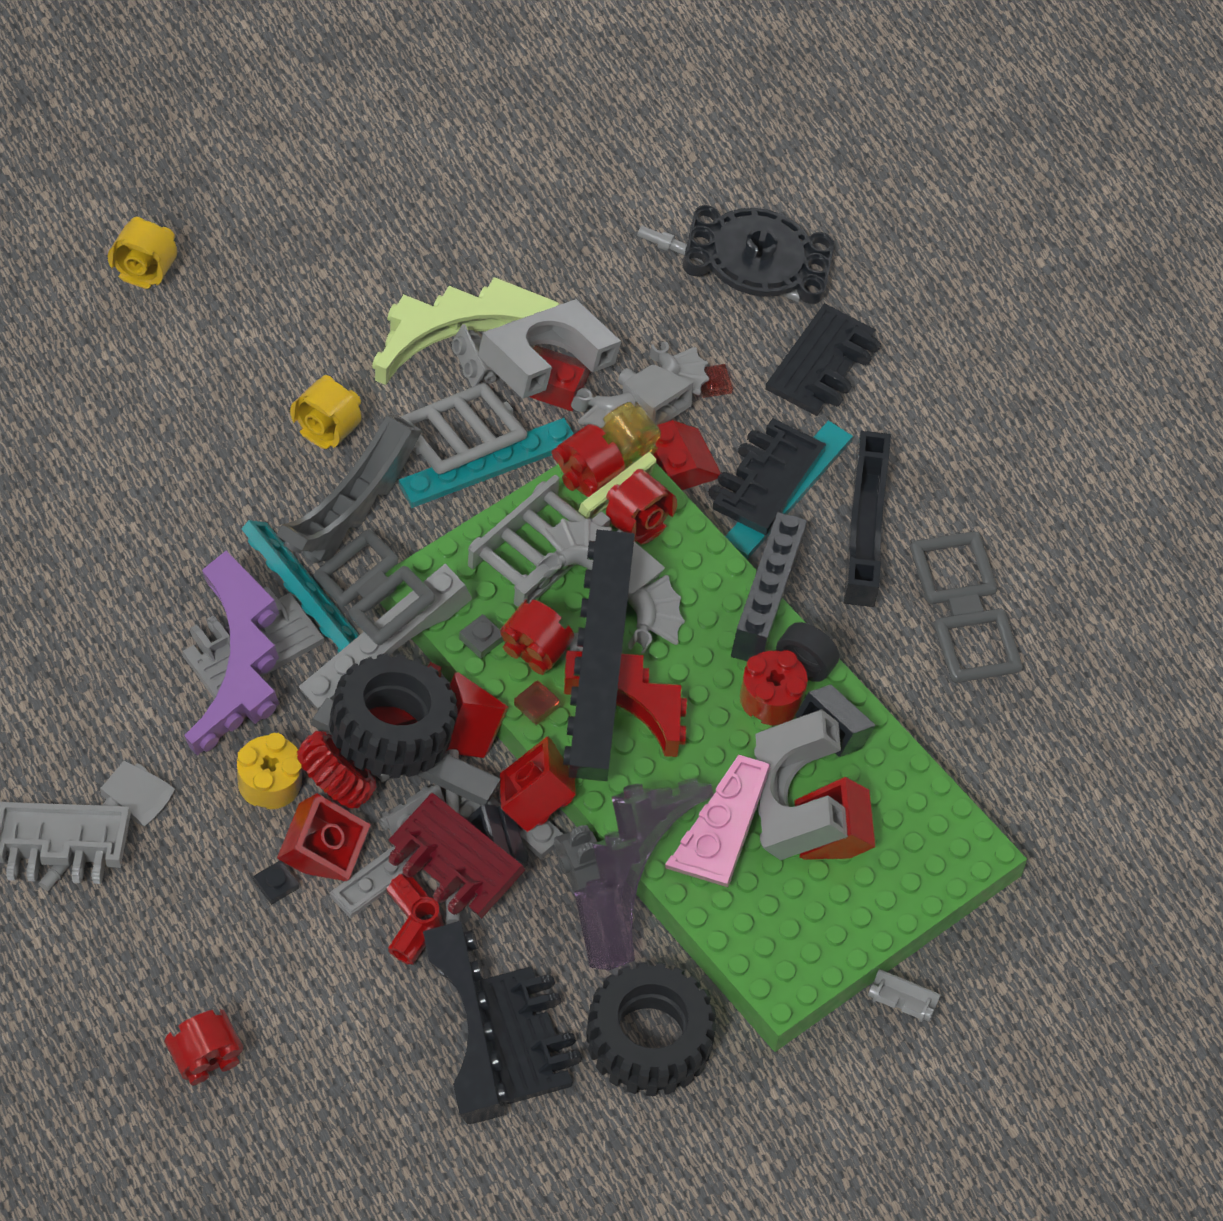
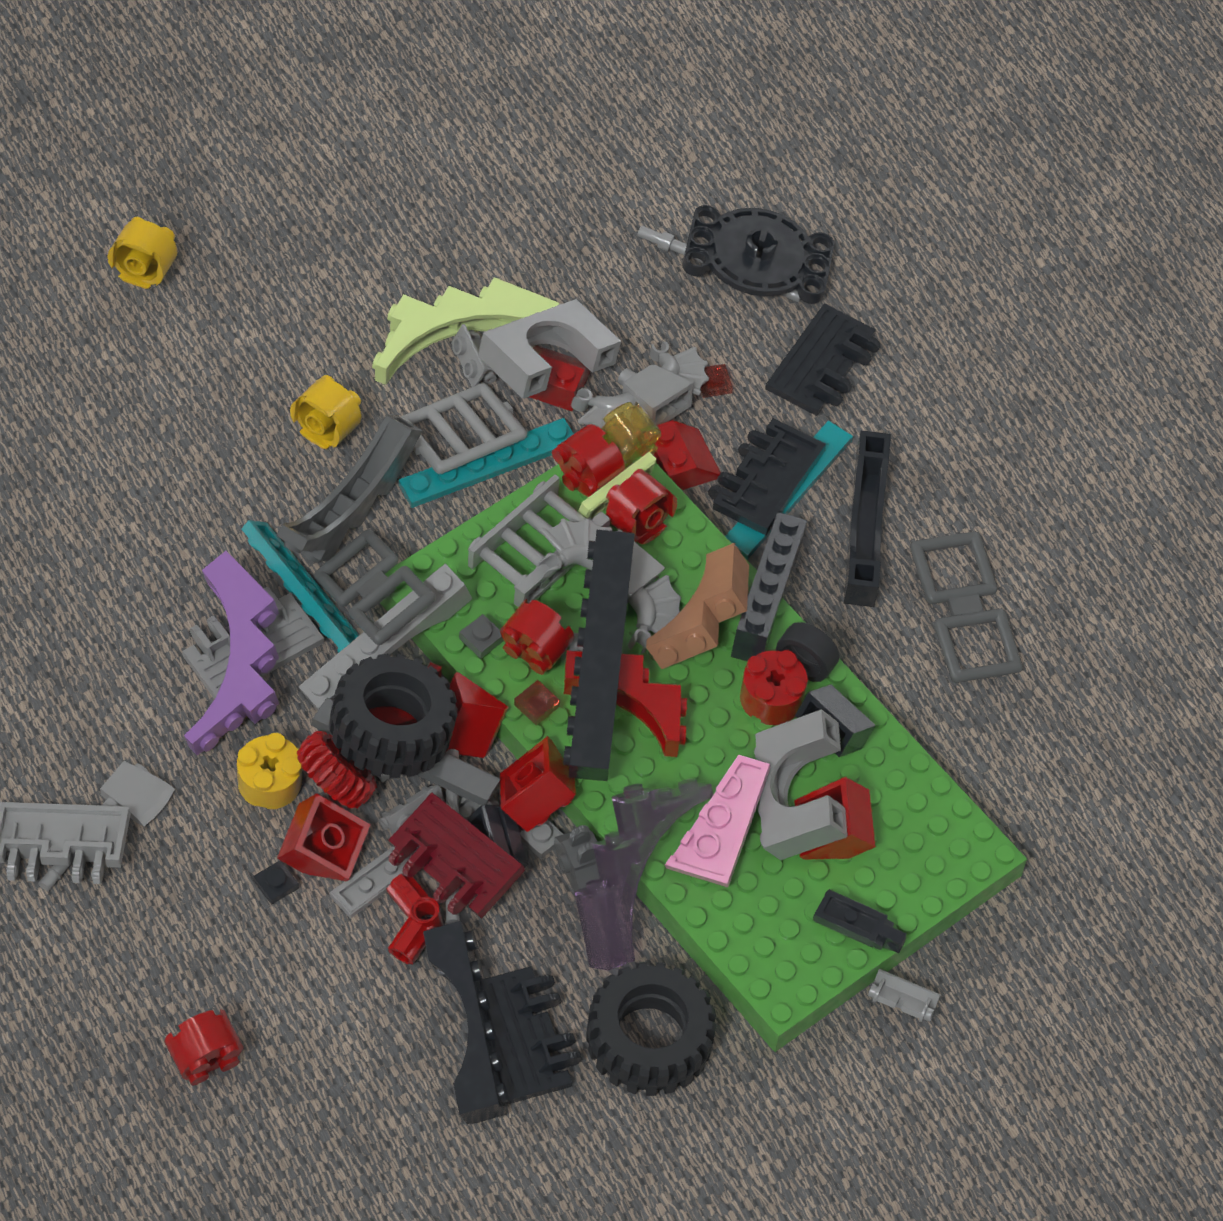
none -> nougat arch [646,543,749,669]
none -> black hinge [813,889,907,953]

